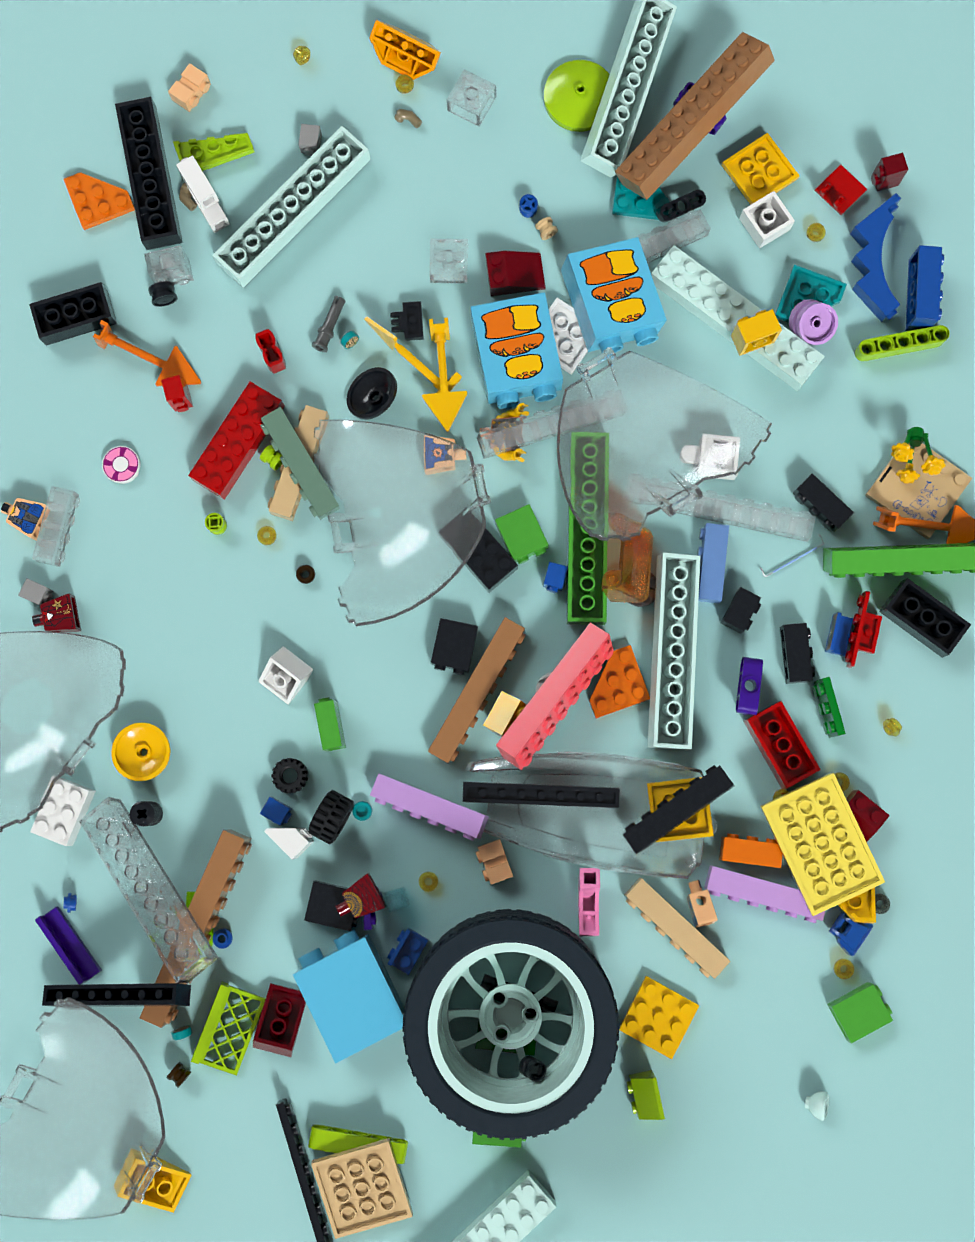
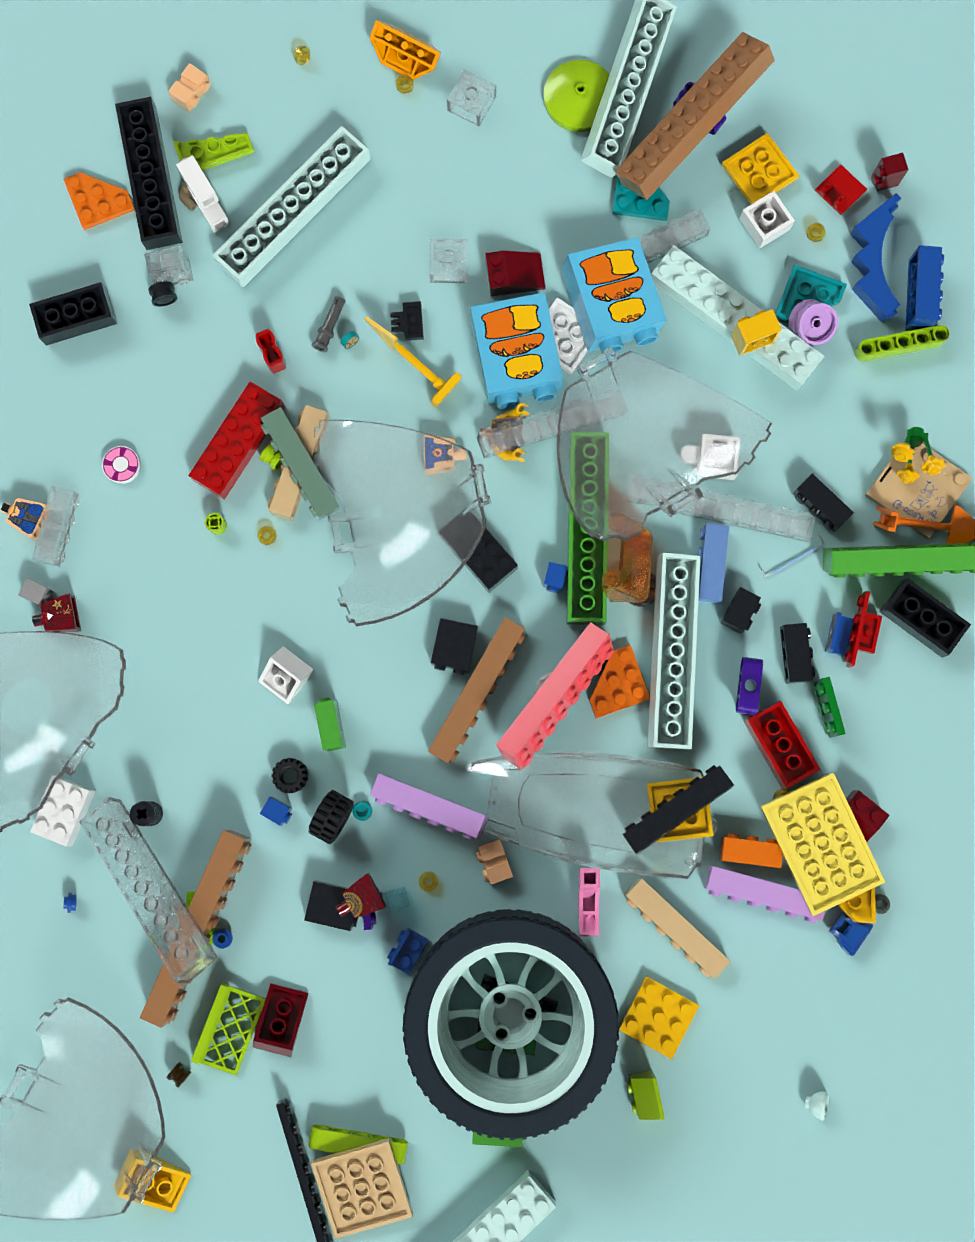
dark purple fence [35,906,102,985] -> none
black brick [42,983,191,1007] -> none
orange piece [93,320,201,387] -> none
yellow dish [111,723,171,781] -> none
red brick [161,375,193,412] -> none
teal tile [171,1025,192,1040] -> none
white slope [264,828,314,860] -> none
medium azure brick [293,929,405,1064] -> none
dark brown plate [296,565,315,584] -> none
light grey brick [298,124,322,156] -> none
black dish [347,367,397,420] -> none
dark tan arm [394,109,422,128] -> none
yellow piece [422,317,467,432] -> none
black plate [462,782,620,808] -> none
yellow brick [483,691,526,737] -> none
bright green brick [495,504,549,564] -> none
blue wheel [519,194,538,218] -> none
black wheel [519,1056,546,1082] -> none
tan wheel [535,217,558,240] -> none
black beam [656,190,706,223] -> none
light nougat torso [687,880,718,928] -> none
bright green brick [827,982,893,1044] -> none
clear yellow plate [834,959,854,979] -> none
clear yellow plate [835,772,850,791] -> none
clear yellow plate [883,718,902,737] -> none

